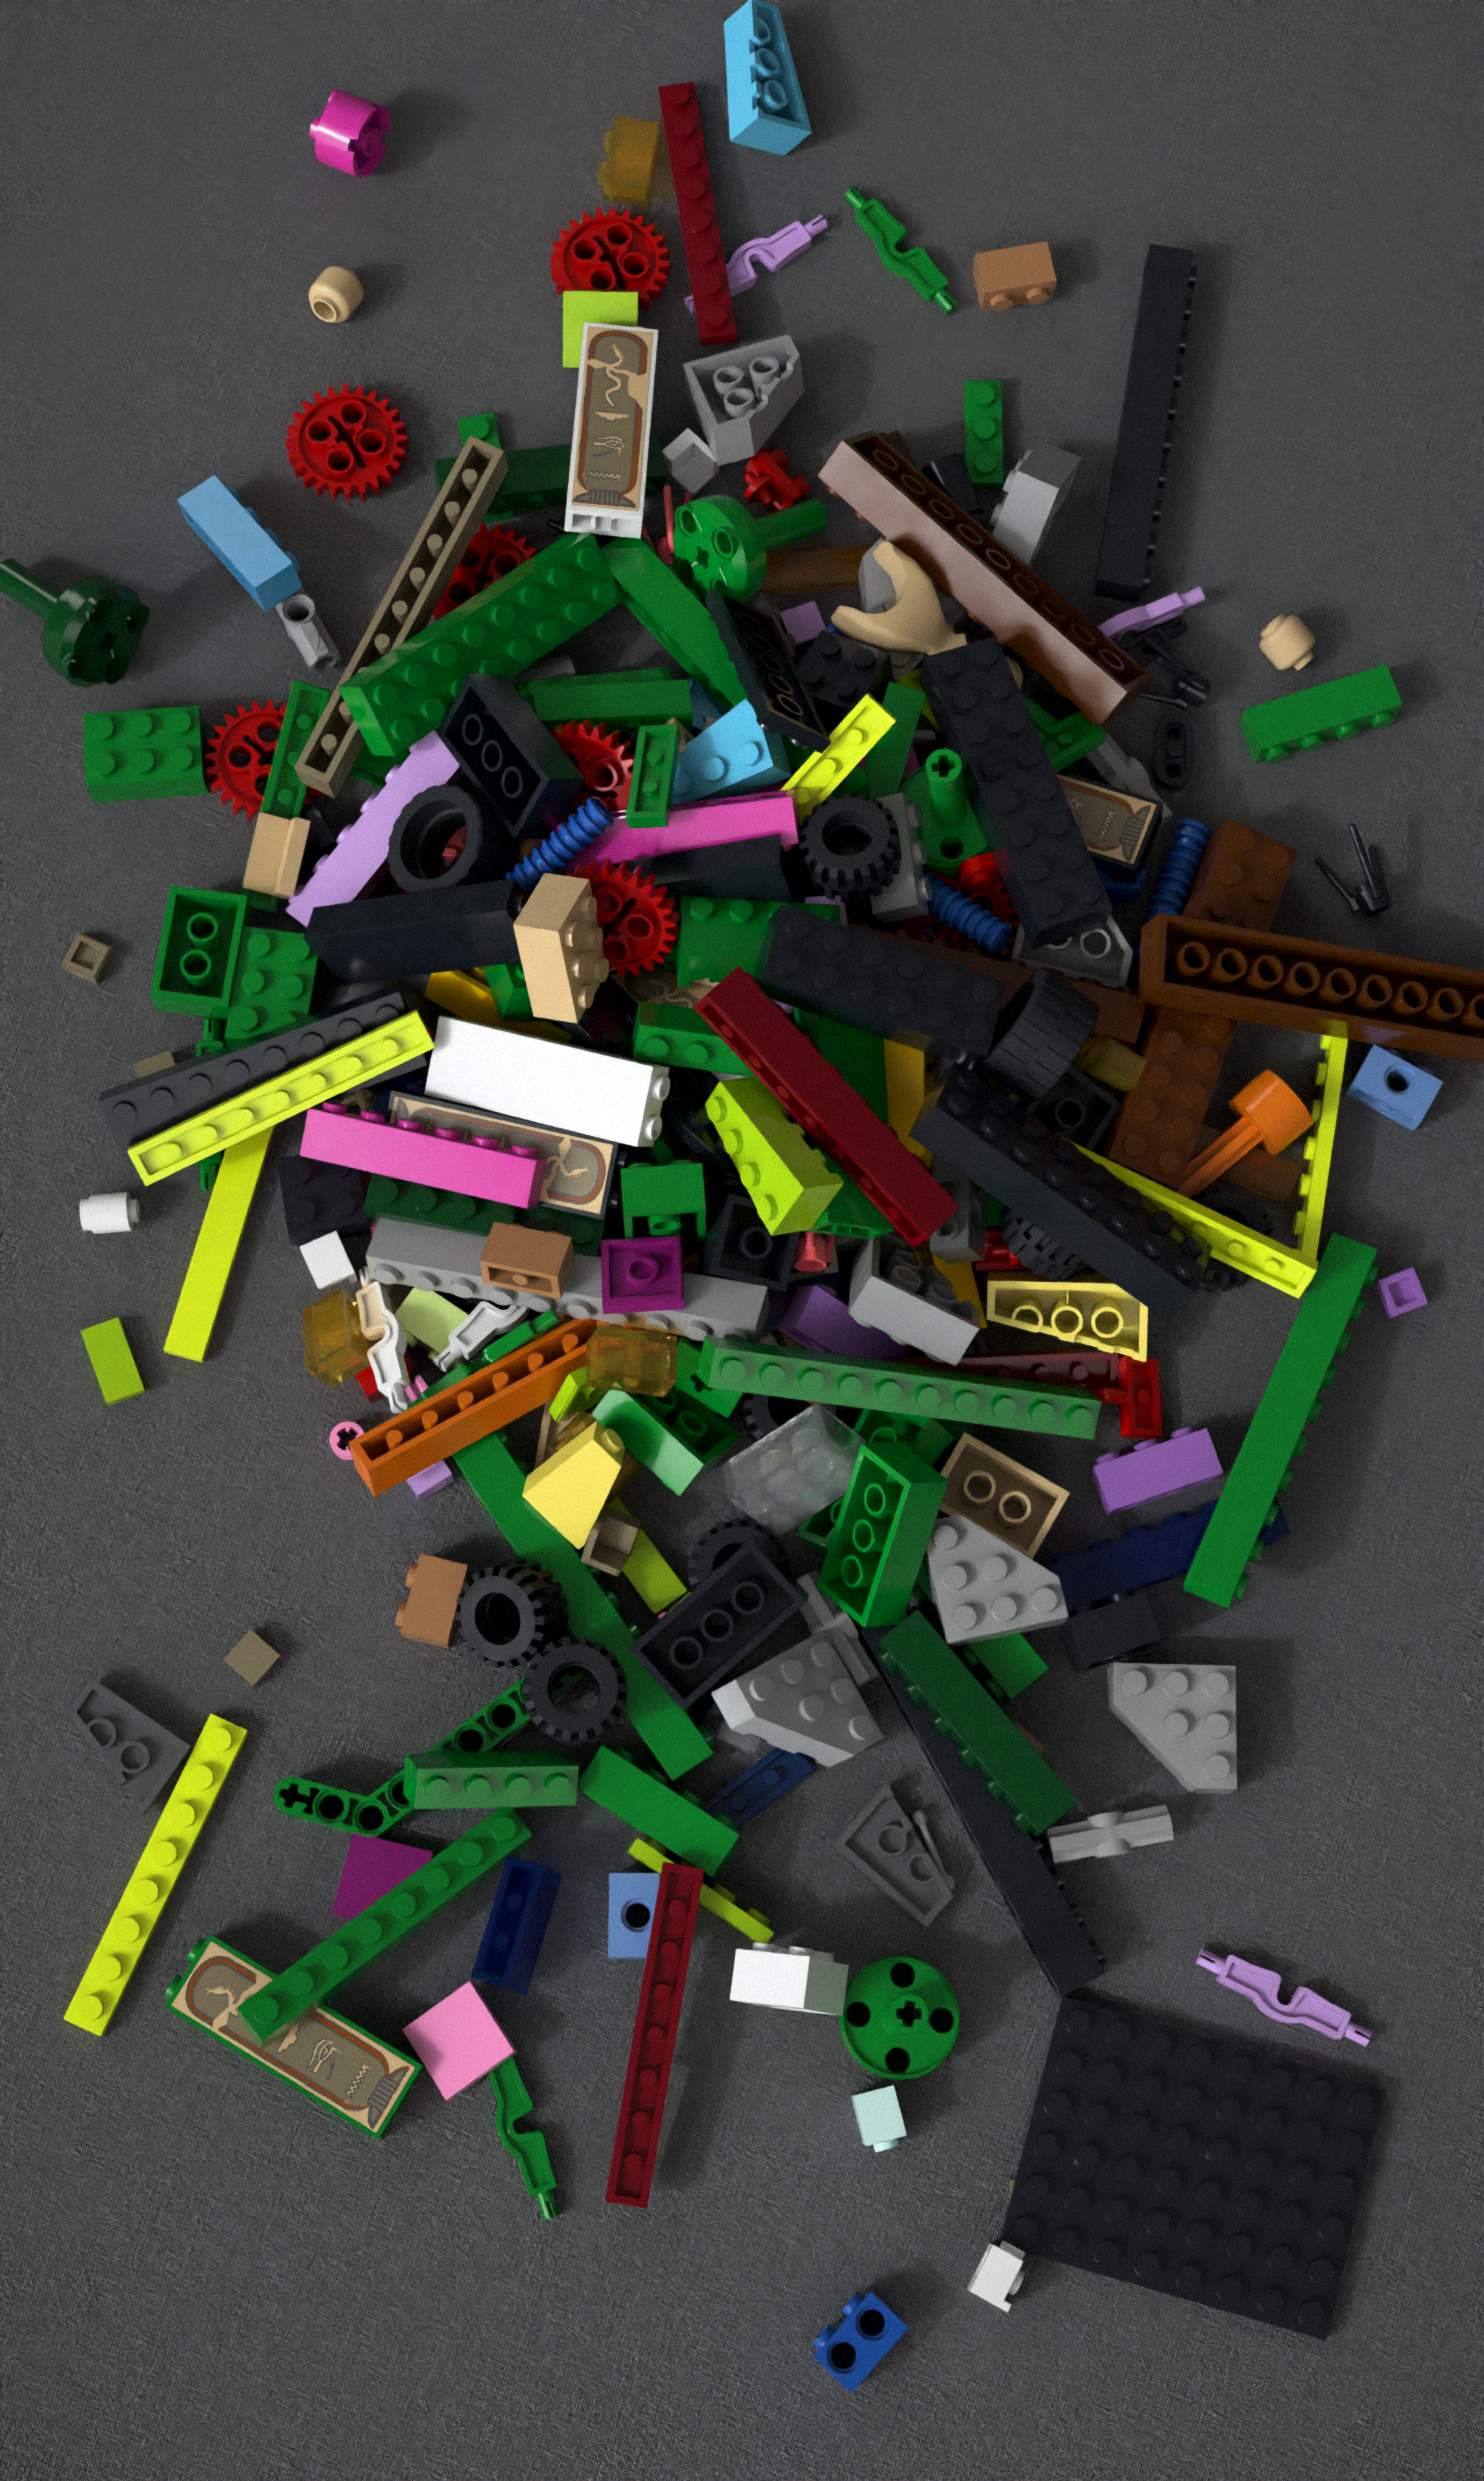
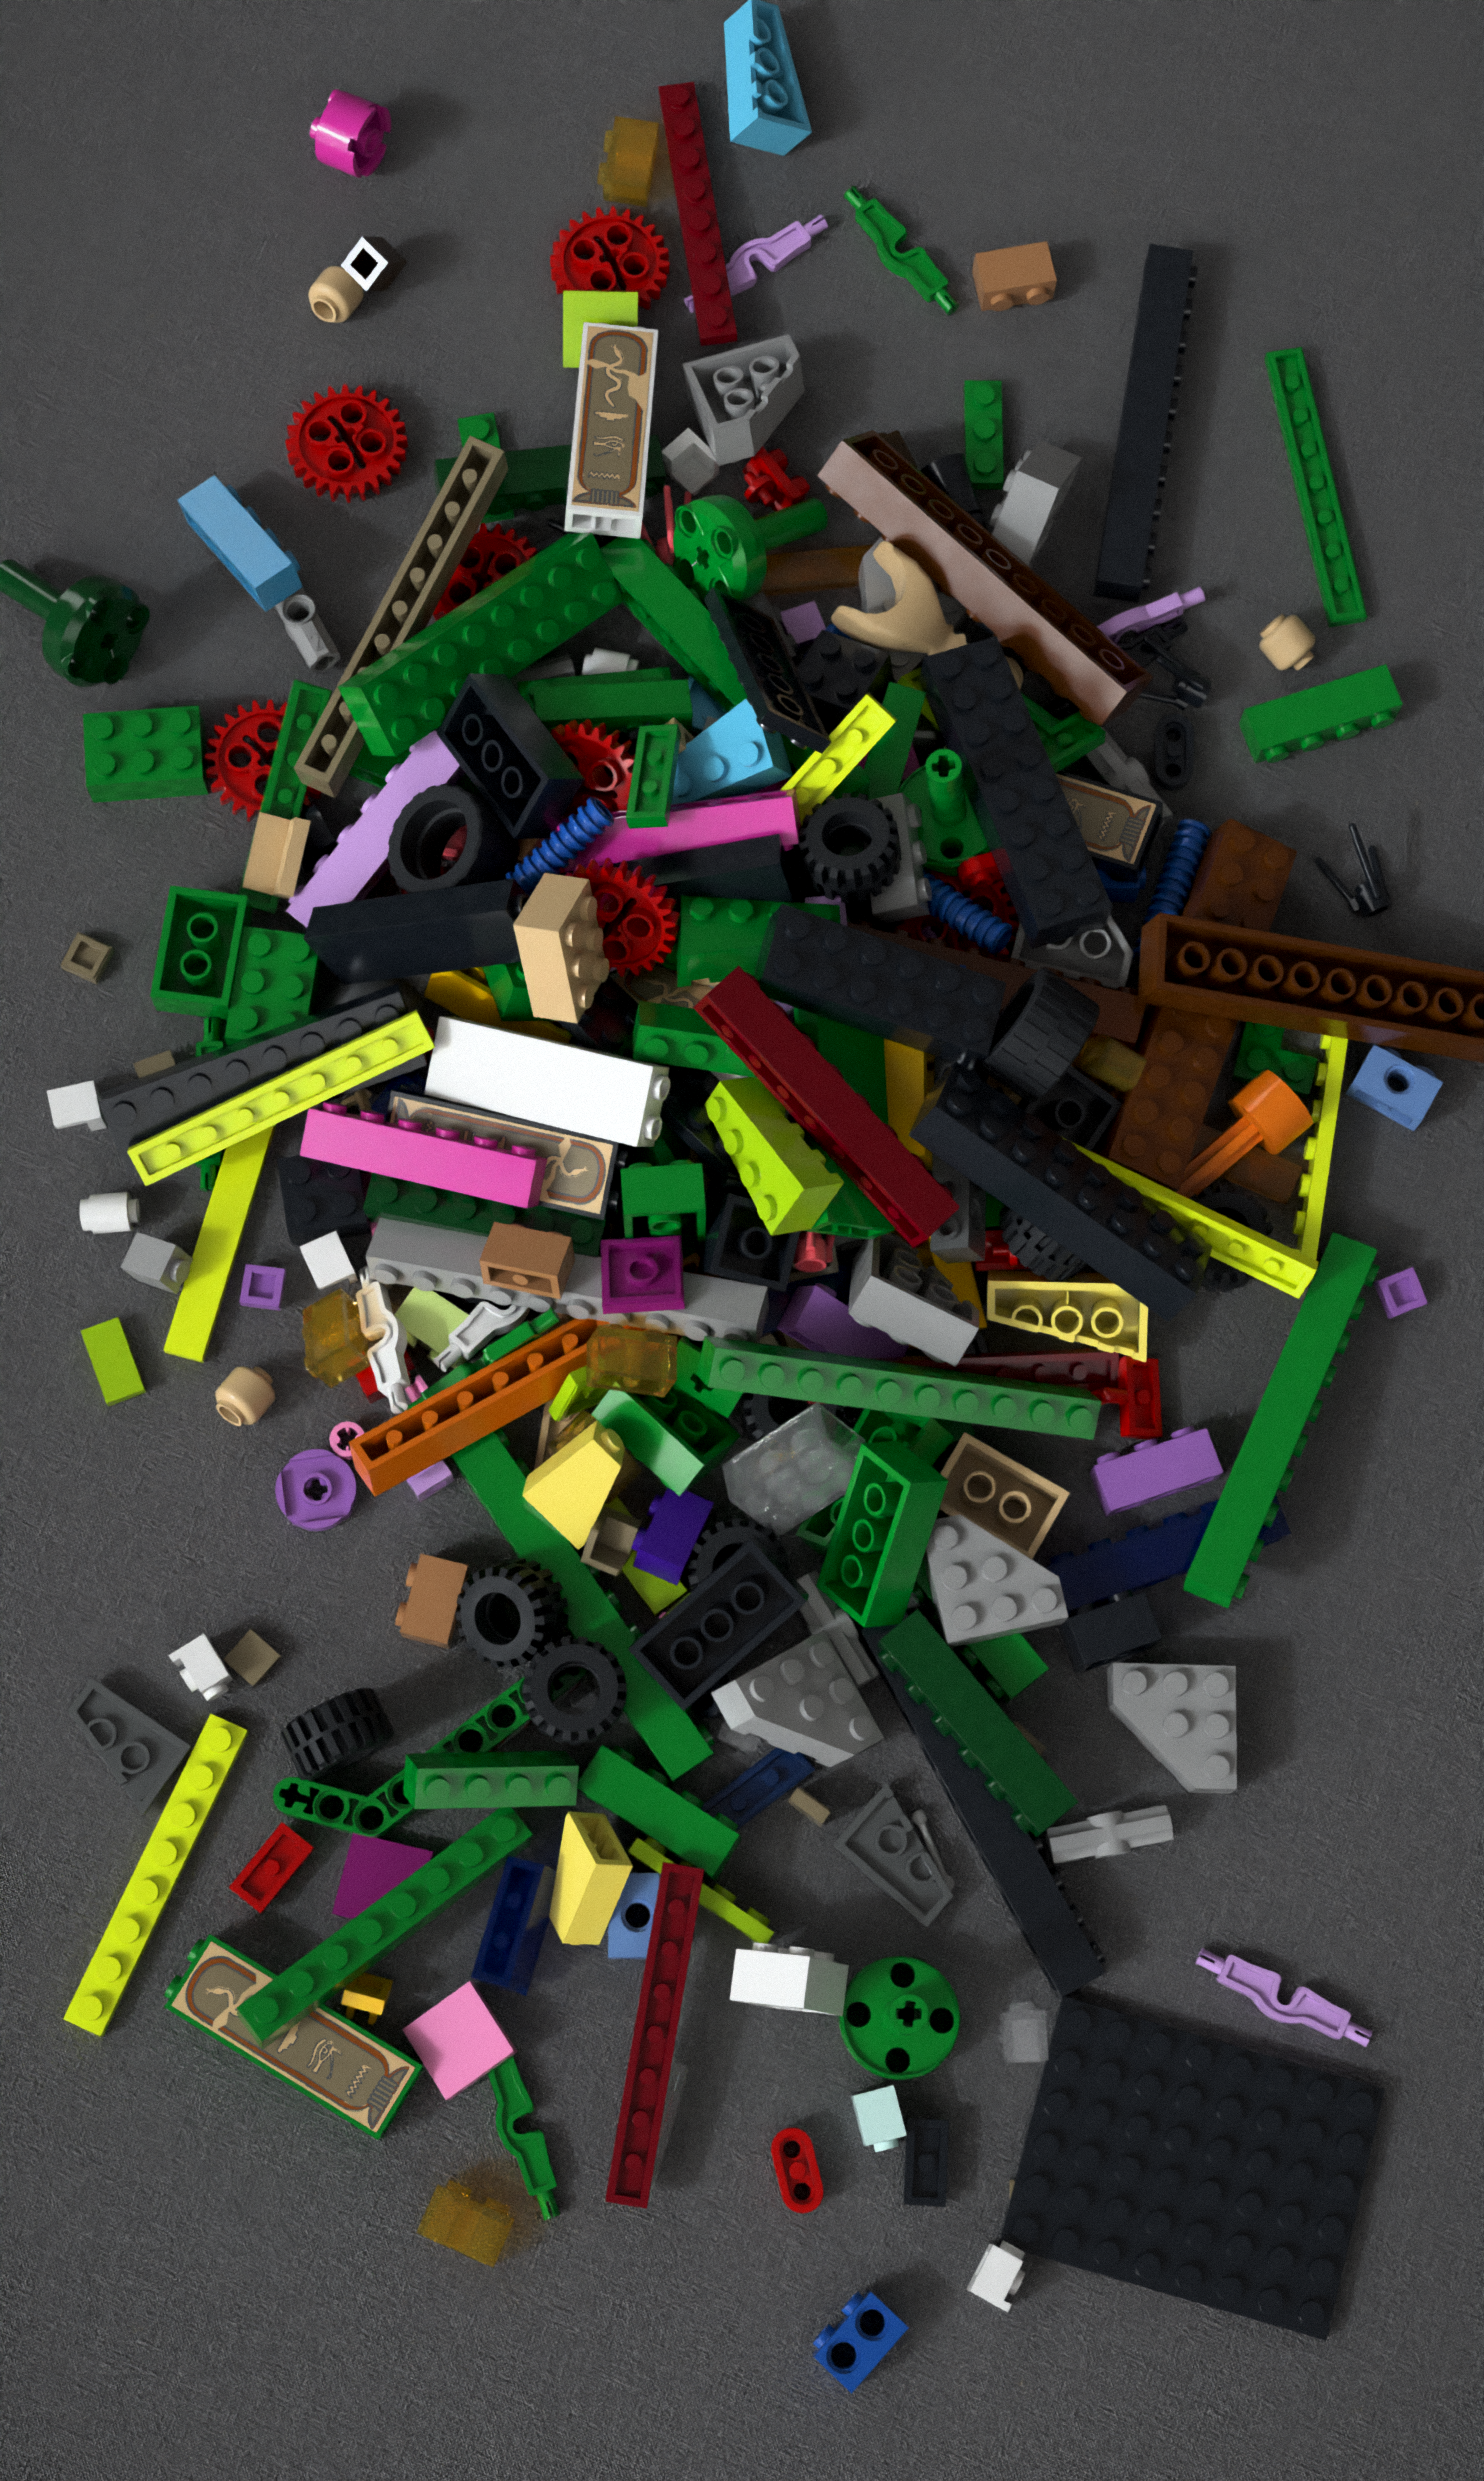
none -> white panel [47,1080,107,1131]
none -> light grey brick [120,1232,193,1294]
none -> white brick [169,1634,234,1702]
none -> tan head [215,1366,275,1426]
none -> red plate [229,1822,315,1914]
none -> medium lavender plate [239,1264,287,1311]
none -> medium lavender plate [275,1449,357,1531]
none -> black tyre [280,1688,395,1780]
none -> dark brown brick [341,237,407,291]
none -> yellow tile [341,1973,393,2025]
none -> clear yellow brick [416,2179,515,2268]
none -> light yellow slope [549,1811,633,1945]
none -> white brick [582,647,640,675]
none -> dark purple brick [631,1488,714,1586]
none -> red plate [771,2128,824,2213]
none -> dark tan tile [788,1787,831,1827]
none -> black plate [903,2118,949,2207]
none -> clear brick [999,2002,1049,2064]
none -> green plate [1231,1021,1318,1099]
none -> green tile [1264,347,1368,628]

